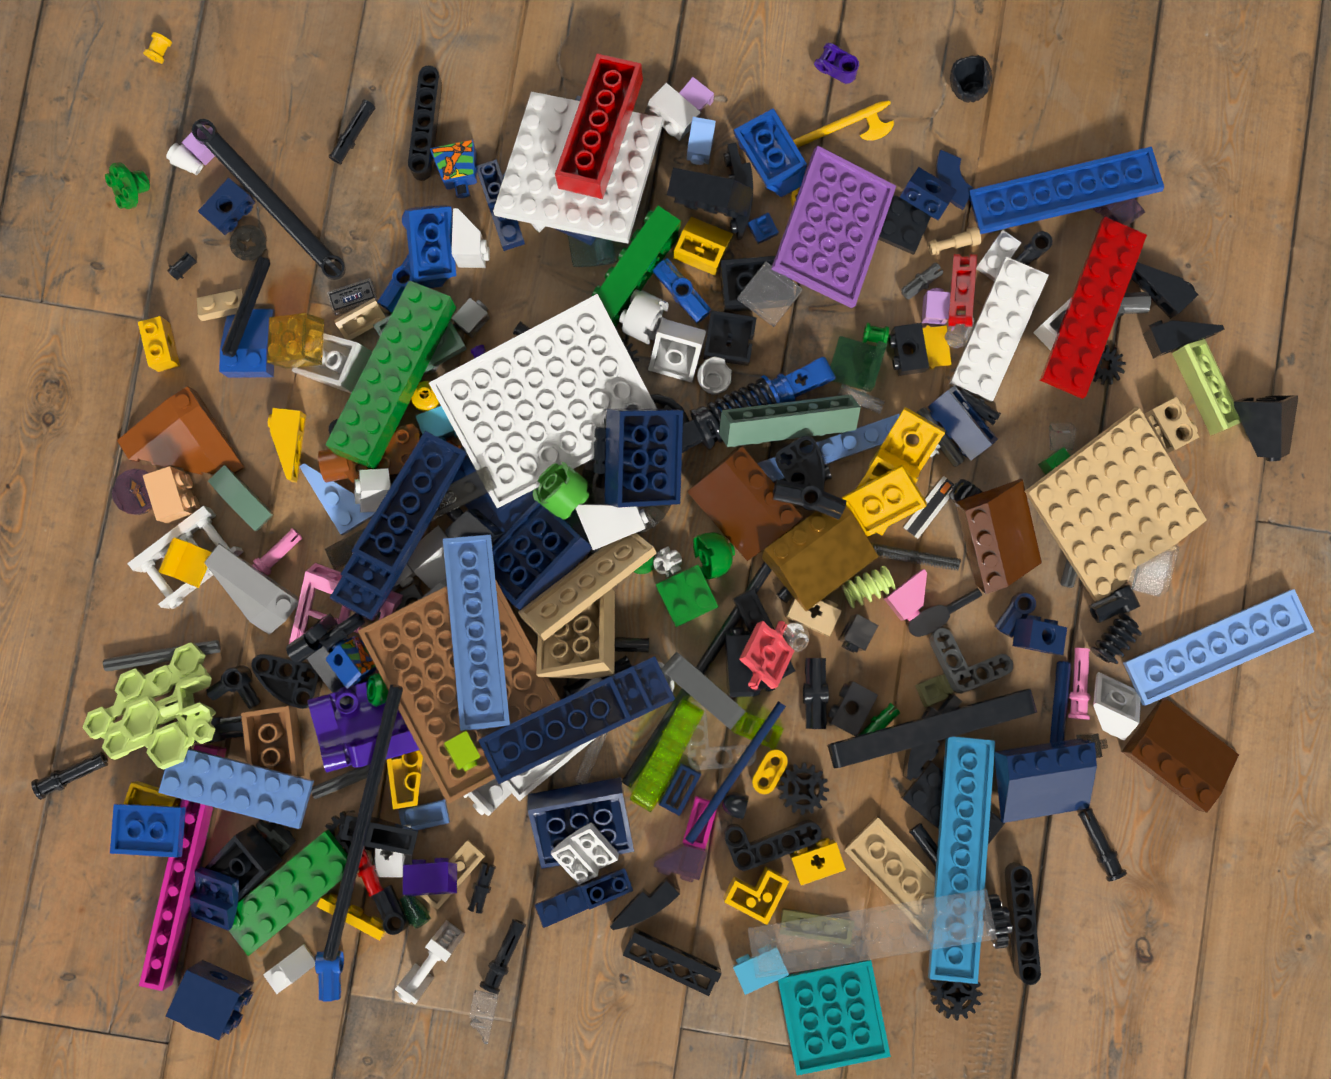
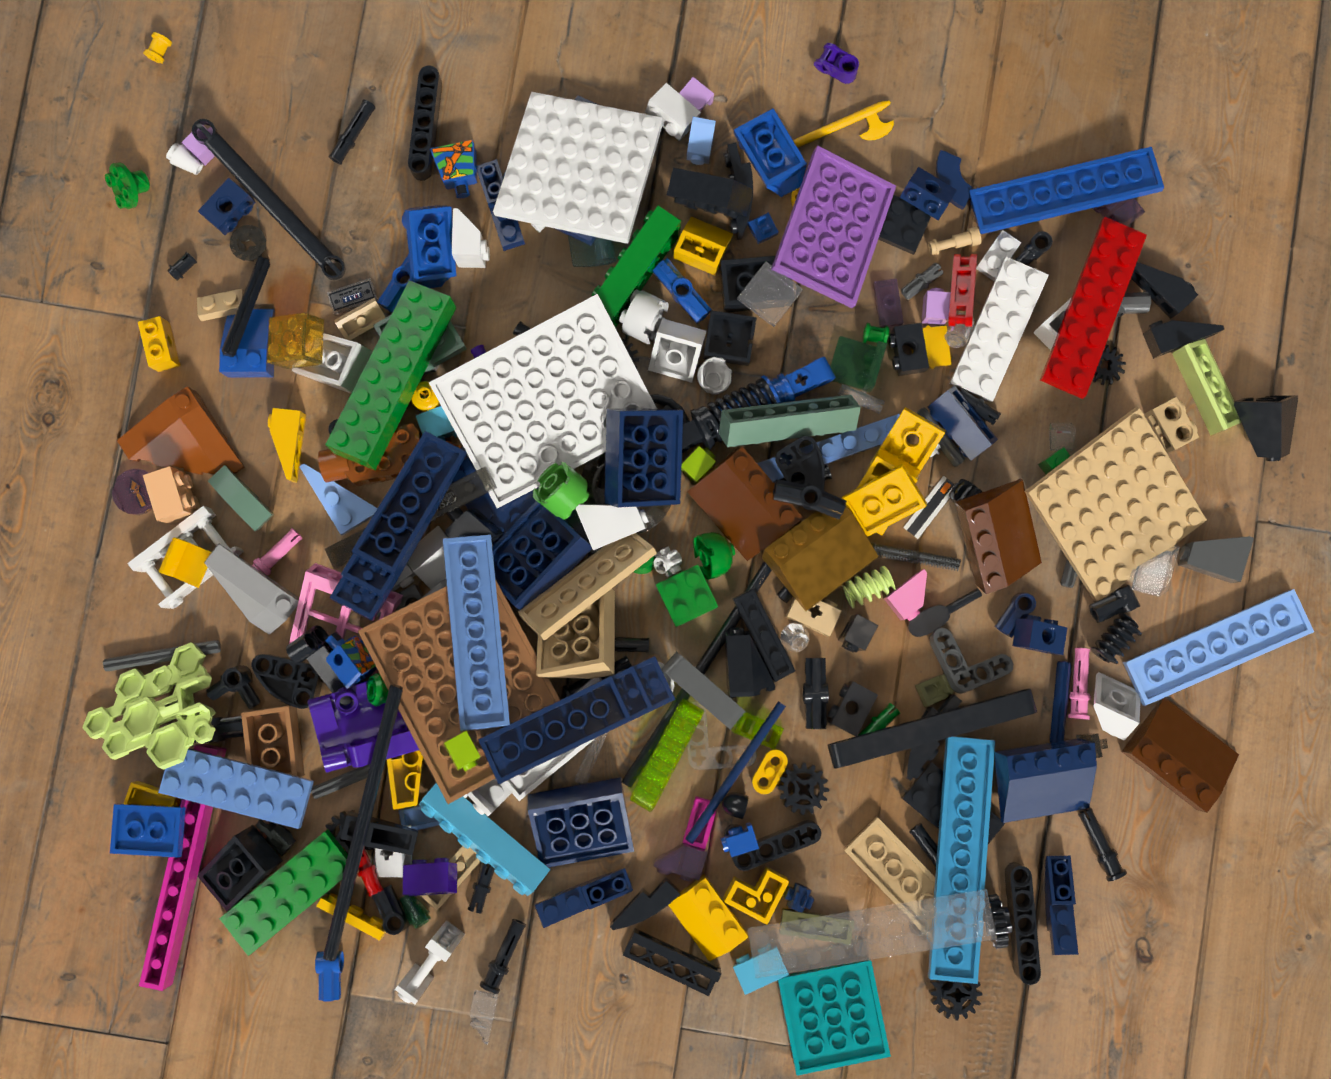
black pin [31,752,108,800] -> none
dark blue brick [165,960,254,1040] -> none
dark blue slope [190,867,239,931] -> none
white slope [263,944,315,994] -> none
black beam [303,613,337,644] -> none
black axle [318,613,365,651] -> none
white brick [354,469,390,513] -> none
light grey brick [452,298,490,338] -> none
white slope [551,823,619,885] -> none
red brick [555,54,643,199] -> none
black axle [594,427,606,474] -> none
dark blue tile [659,763,701,816] -> none
coral plate [739,621,795,689] -> none
yellow brick [789,838,846,886] -> none
black hair [950,55,993,103] -> none
none -> medium azure brick [419,783,550,896]
none -> yellow slope [668,874,748,961]
none -> lime brick [681,446,716,484]
none -> blue brick [720,822,759,857]
none -> dark blue gear [784,883,814,913]
none -> clear purple plate [873,279,904,327]
none -> dark blue slope [1045,855,1079,955]
none -> dark grey slope [1178,536,1254,583]

